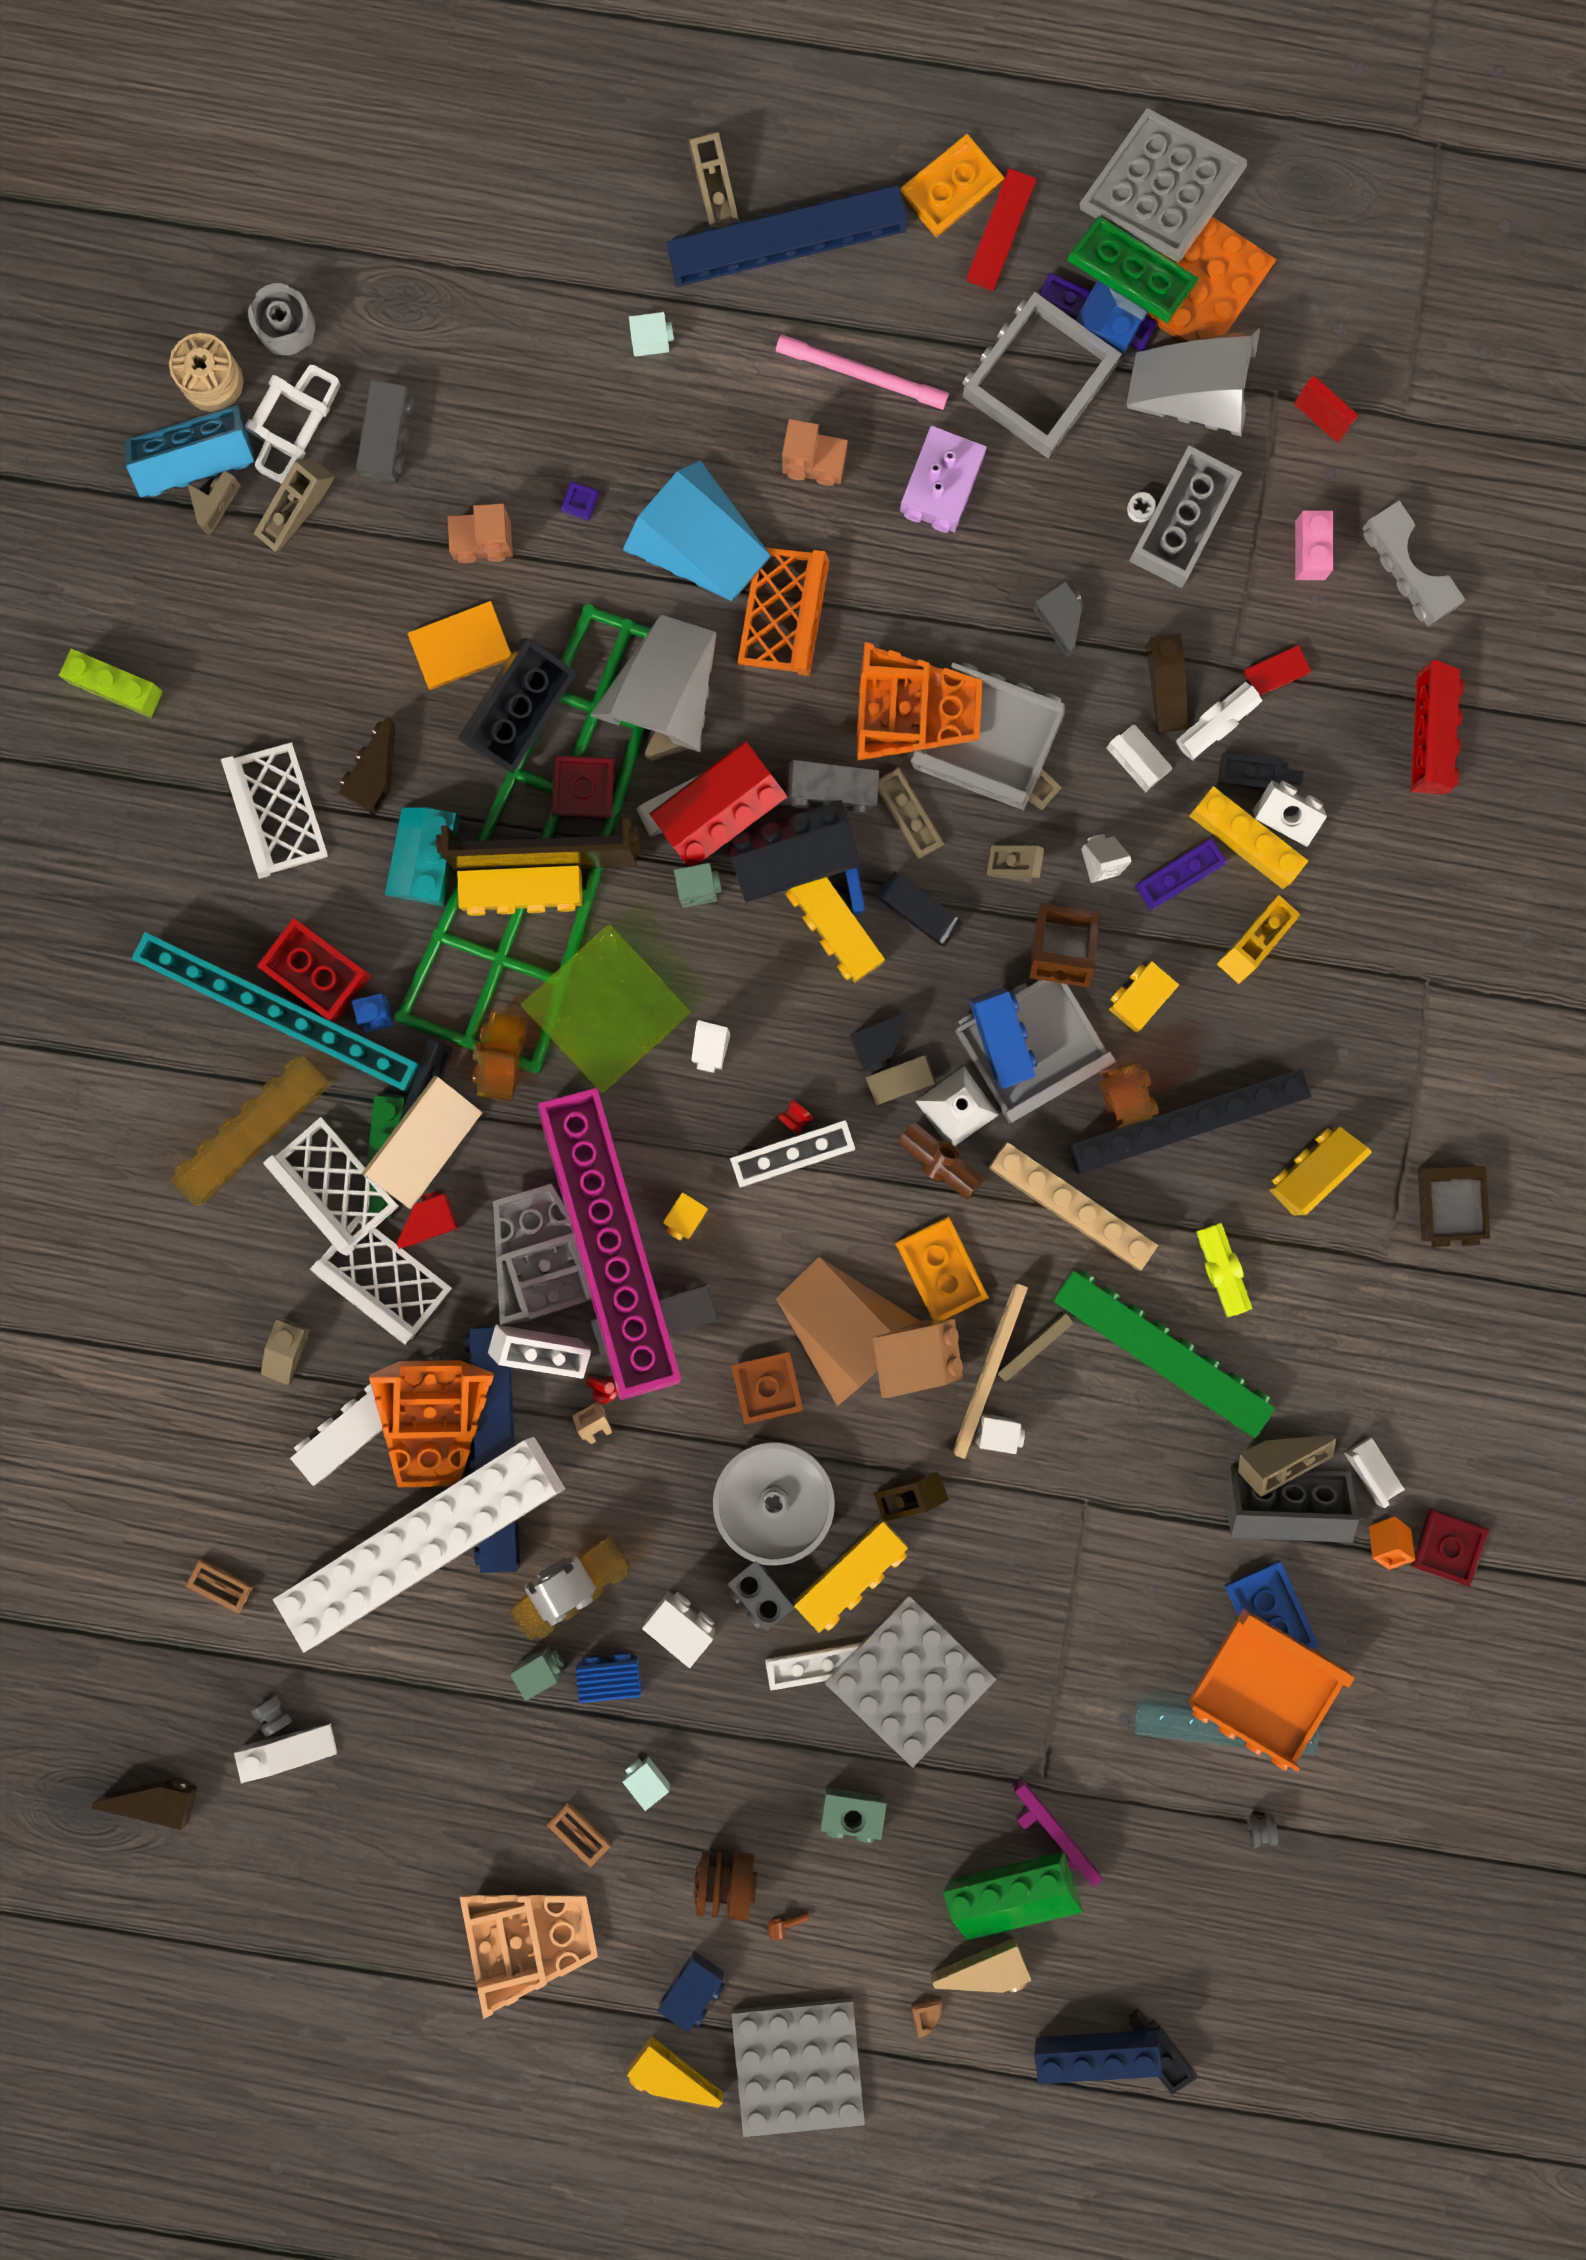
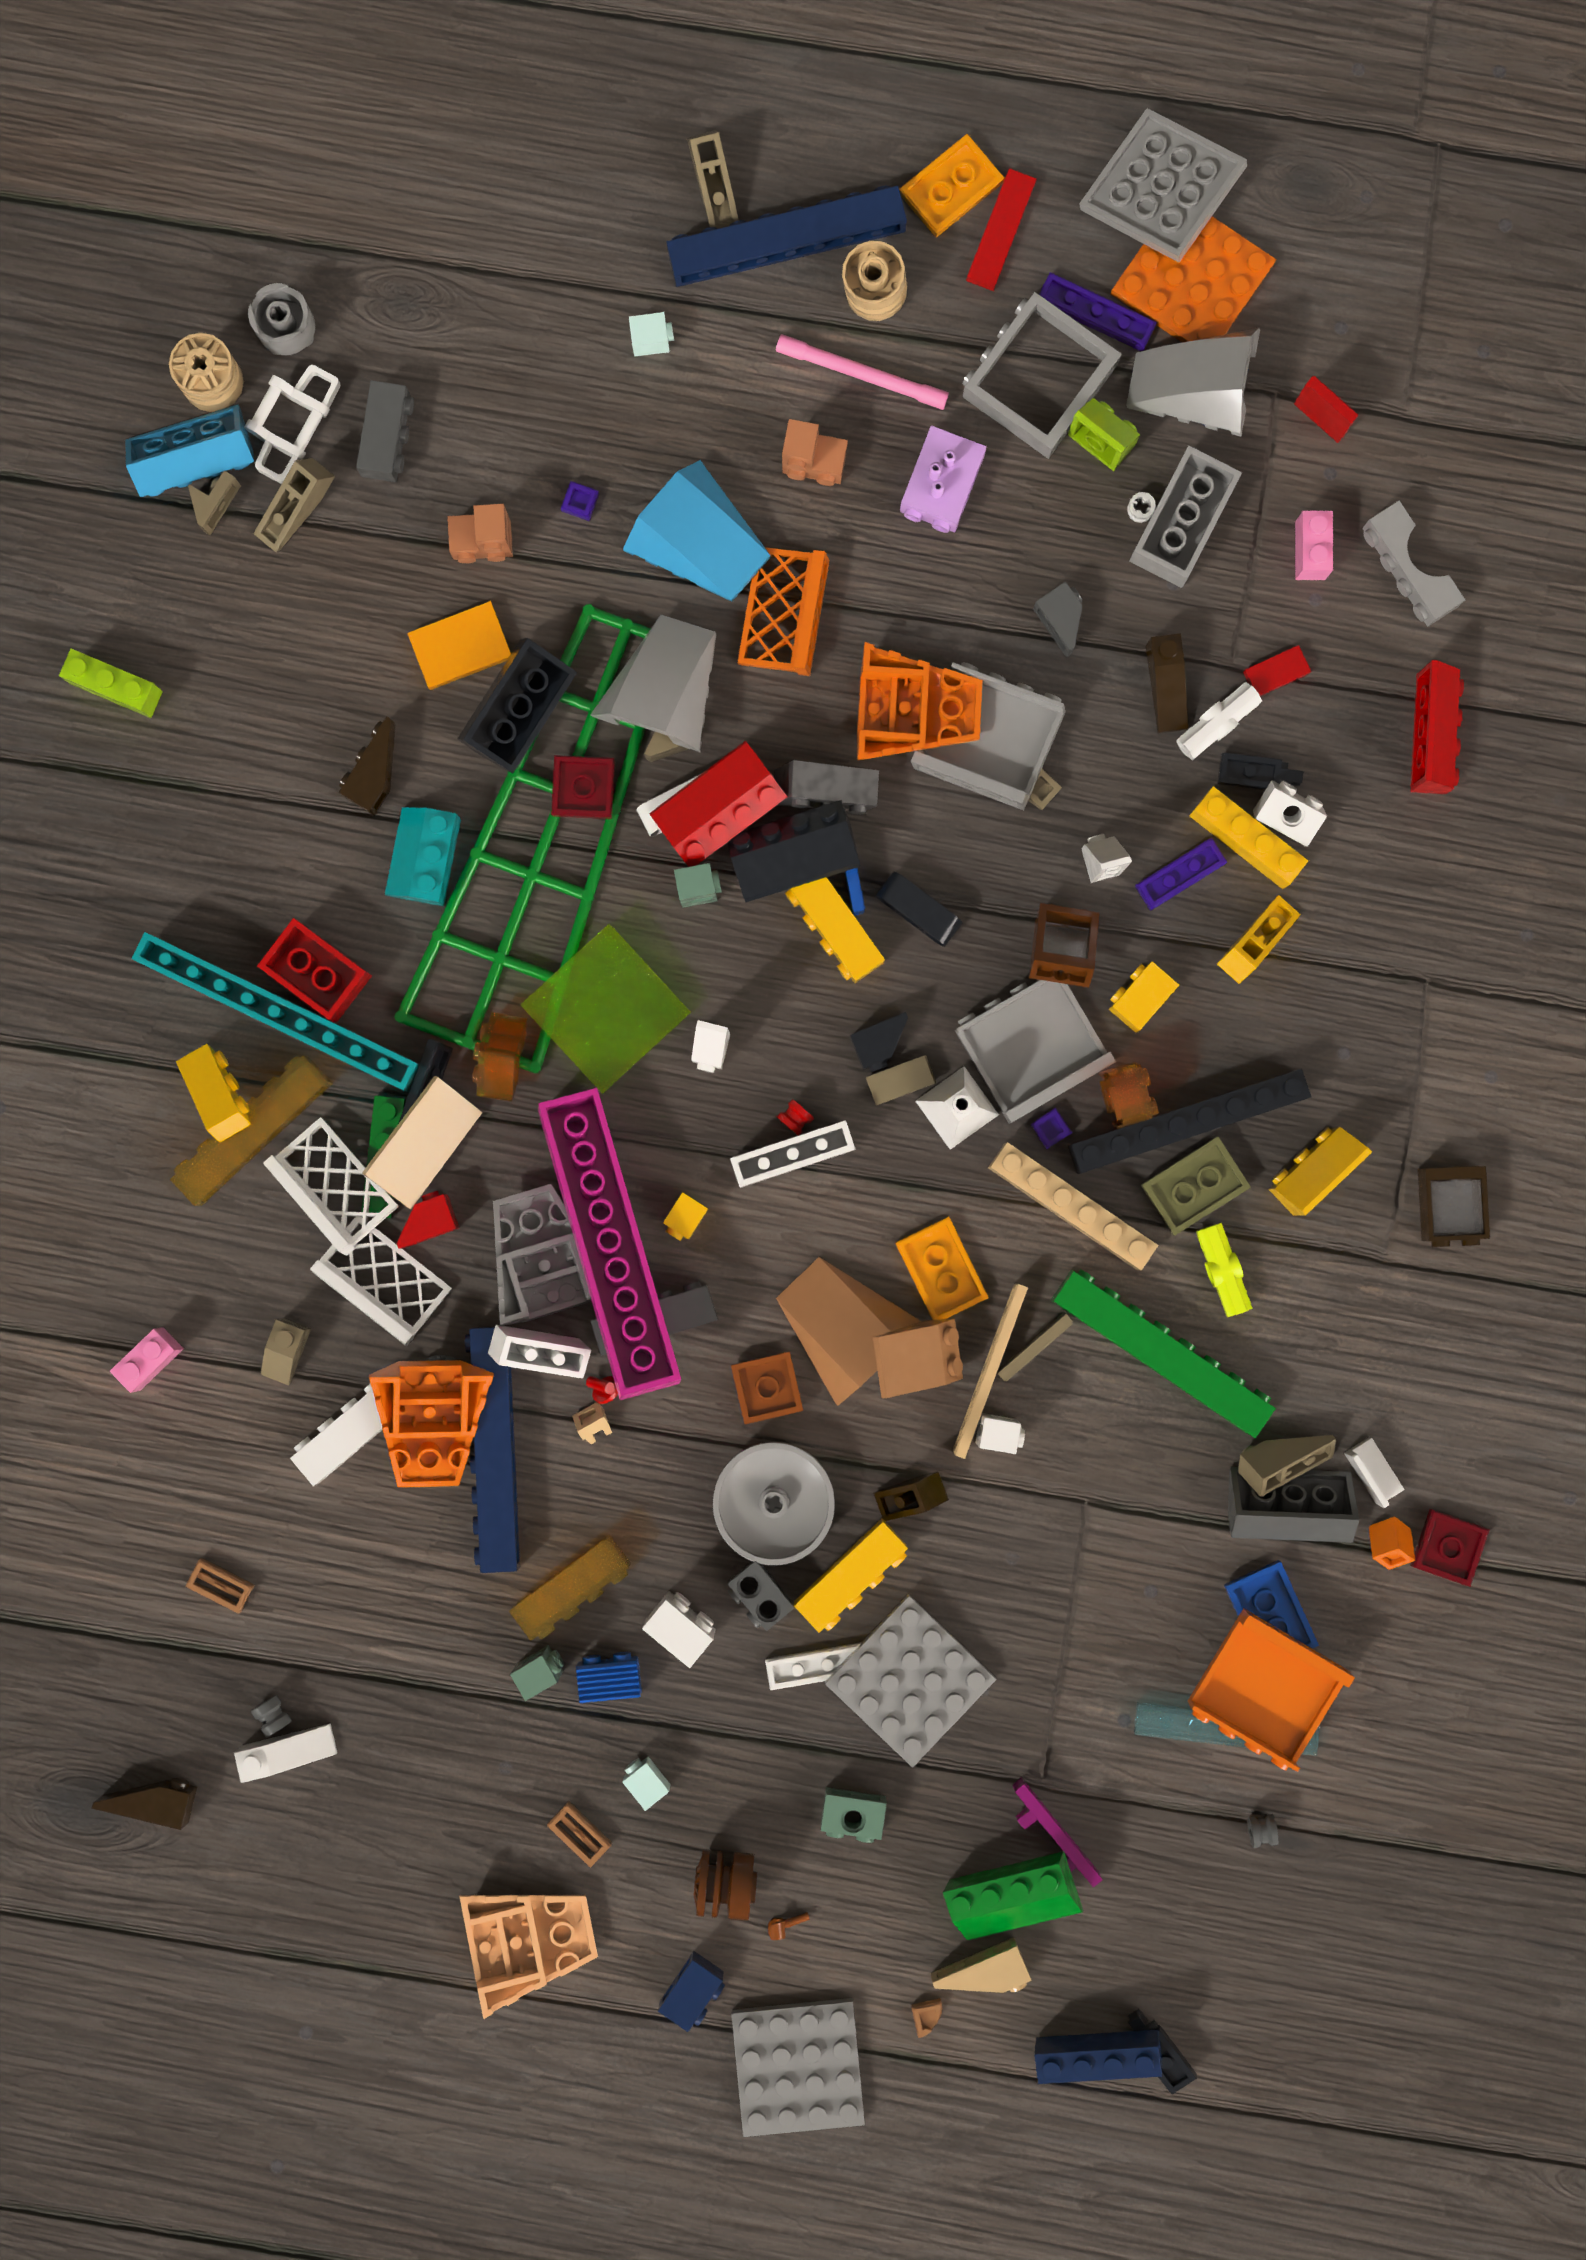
white fence [221,742,328,879] -> none
white brick [273,1437,565,1653] -> none
blue brick [352,994,394,1033] -> none
dark brown panel [436,819,641,872] -> none
yellow brick [457,866,583,916] -> none
light grey brick [524,1555,596,1625] -> none
yellow slope [627,2036,723,2108] -> none
dark tan tile [878,767,945,860] -> none
reddish brown piece [898,1122,985,1200] -> none
blue brick [968,987,1037,1089] -> none
dark tan slope [987,846,1044,882] -> none
green tile [1067,216,1199,324] -> none
blue slope [1075,280,1148,355] -> none
white panel [1107,725,1172,792] -> none
none -> bright pink brick [110,1327,184,1393]
none -> yellow brick [176,1043,251,1142]
none -> tan wheel [842,241,907,321]
none -> dark purple tile [1030,1108,1072,1149]
none -> lime slope [1068,398,1140,471]
none -> olive plate [1141,1136,1251,1236]

